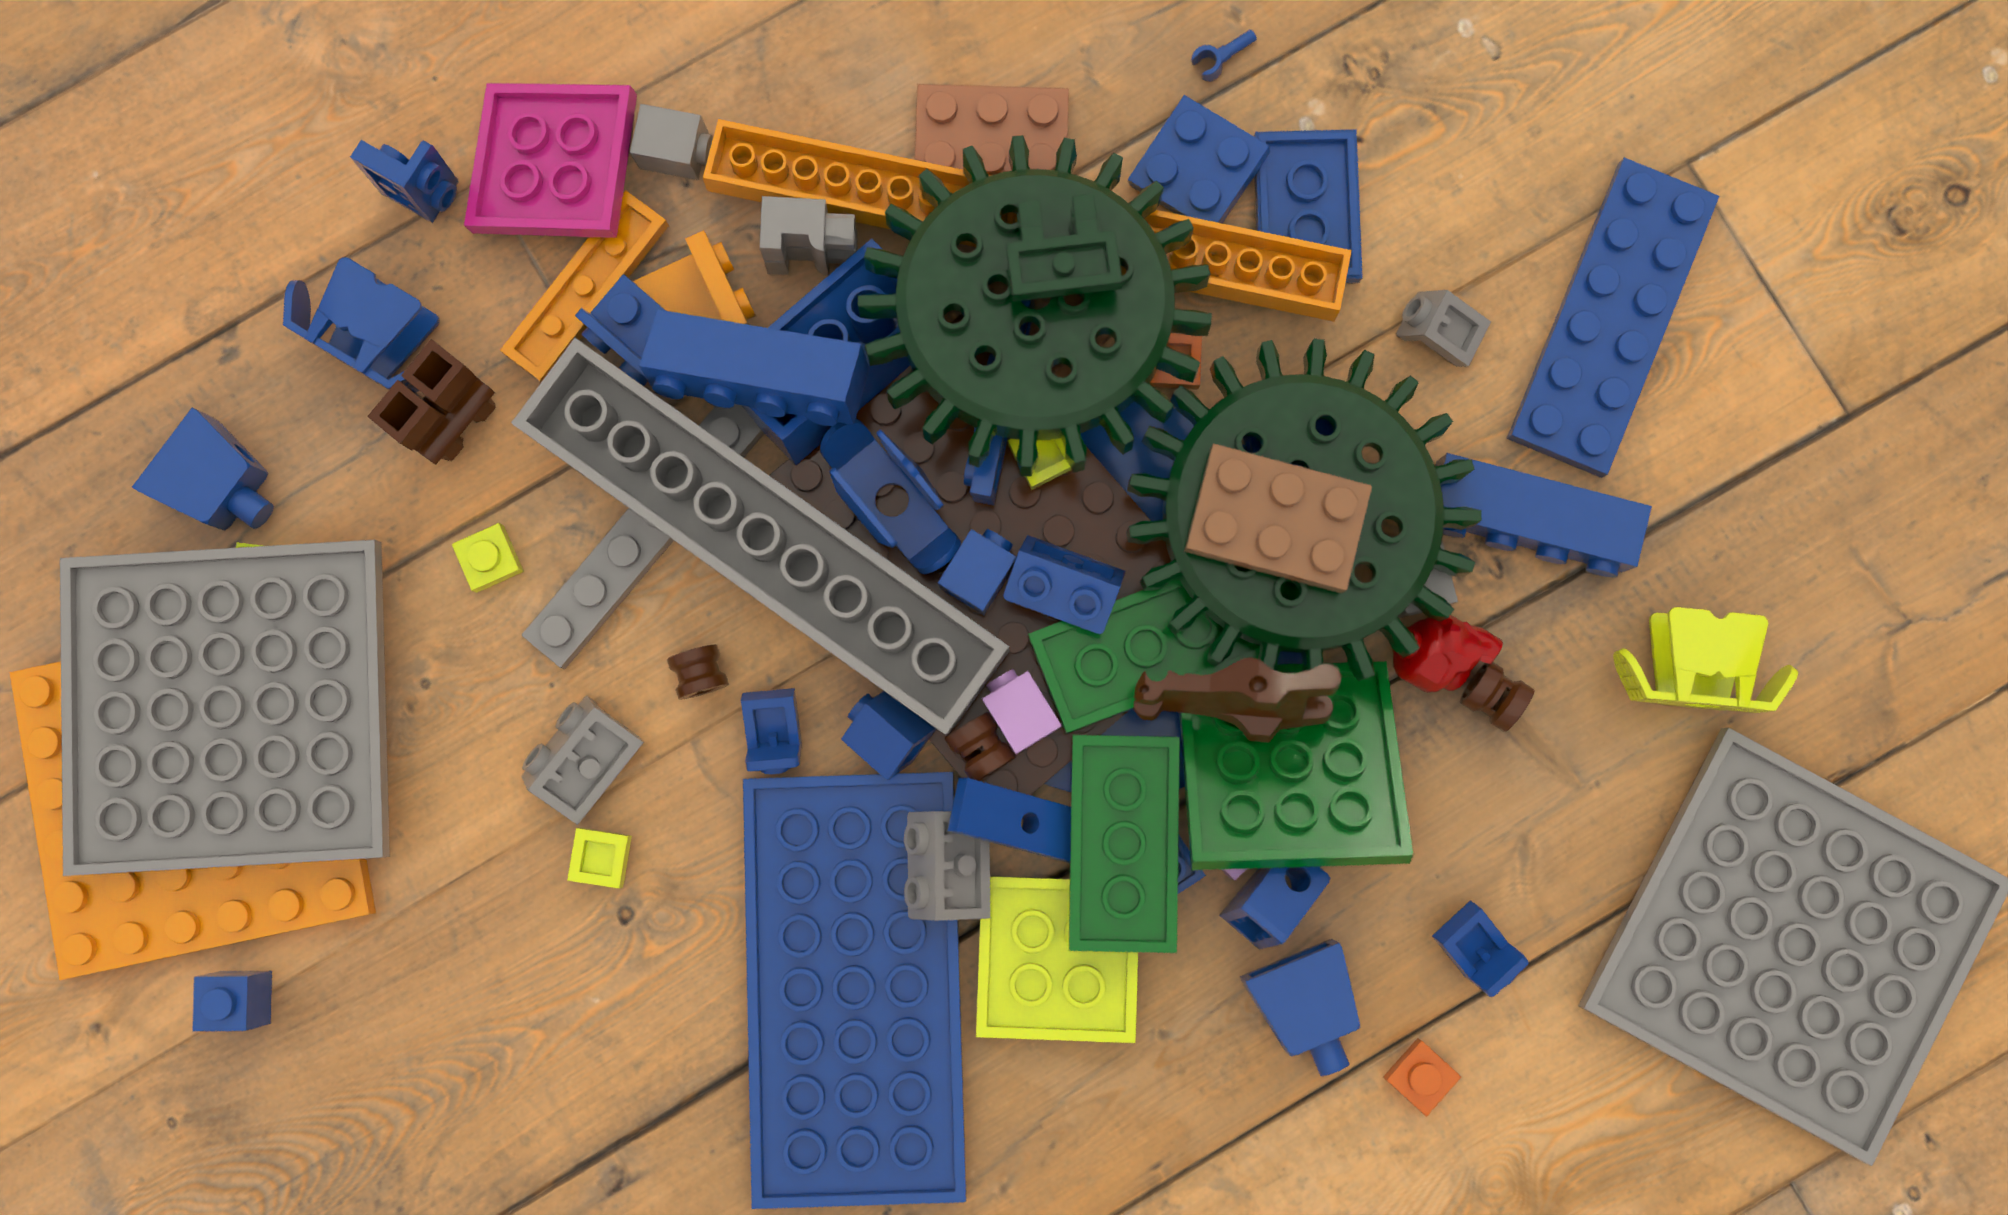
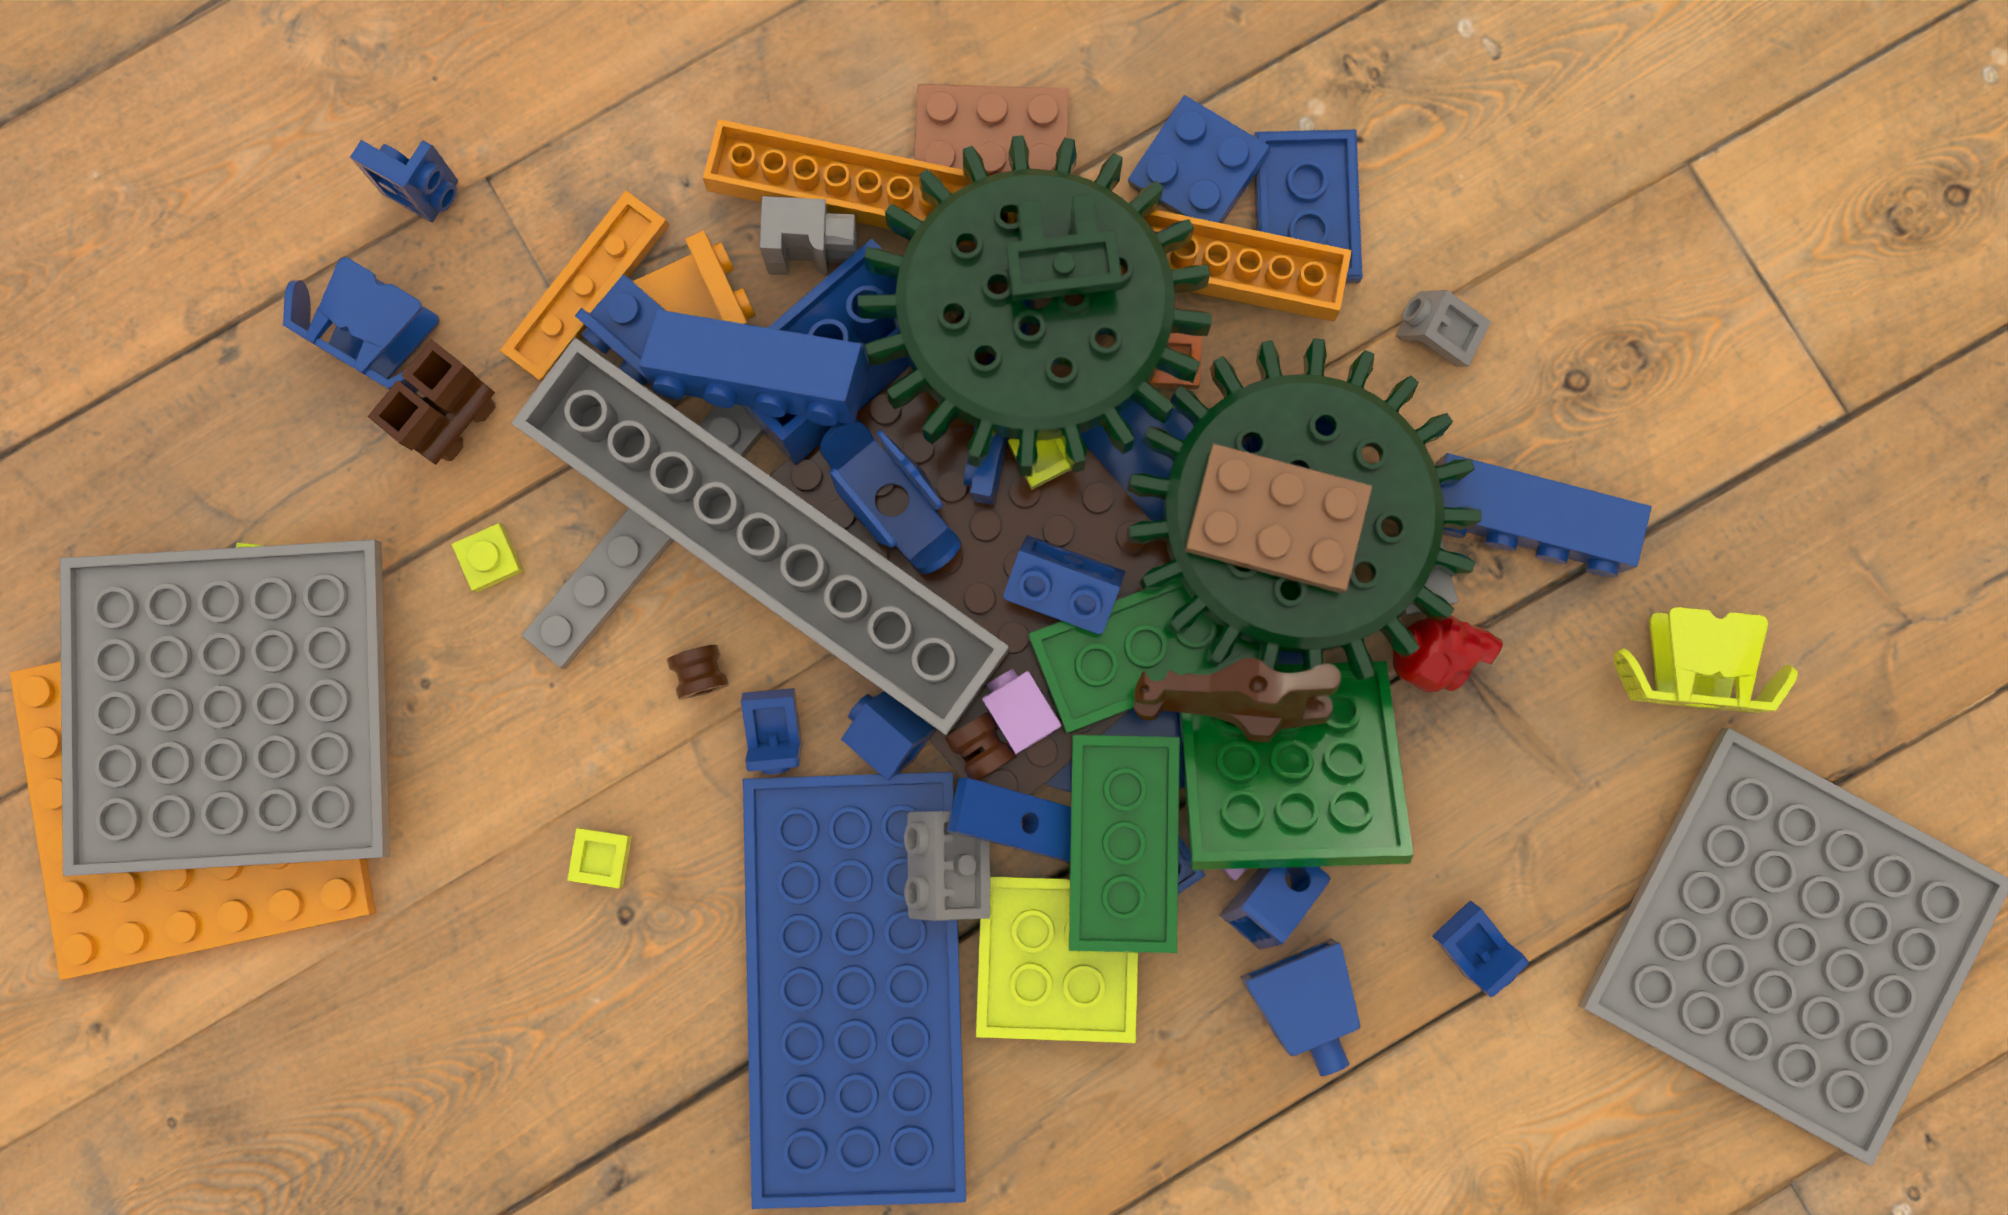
blue torso [132,407,274,531] -> none
blue brick [192,971,272,1031] -> none
dark pink plate [464,83,637,238] -> none
light grey bracket [522,696,644,825] -> none
light grey brick [630,104,713,180] -> none
blue brick [938,529,1016,616] -> none
blue hand [1191,30,1257,82] -> none
orange plate [1383,1038,1461,1117] -> none
reddish brown wheel [1460,662,1535,732] -> none
blue plate [1506,157,1719,478] -> none

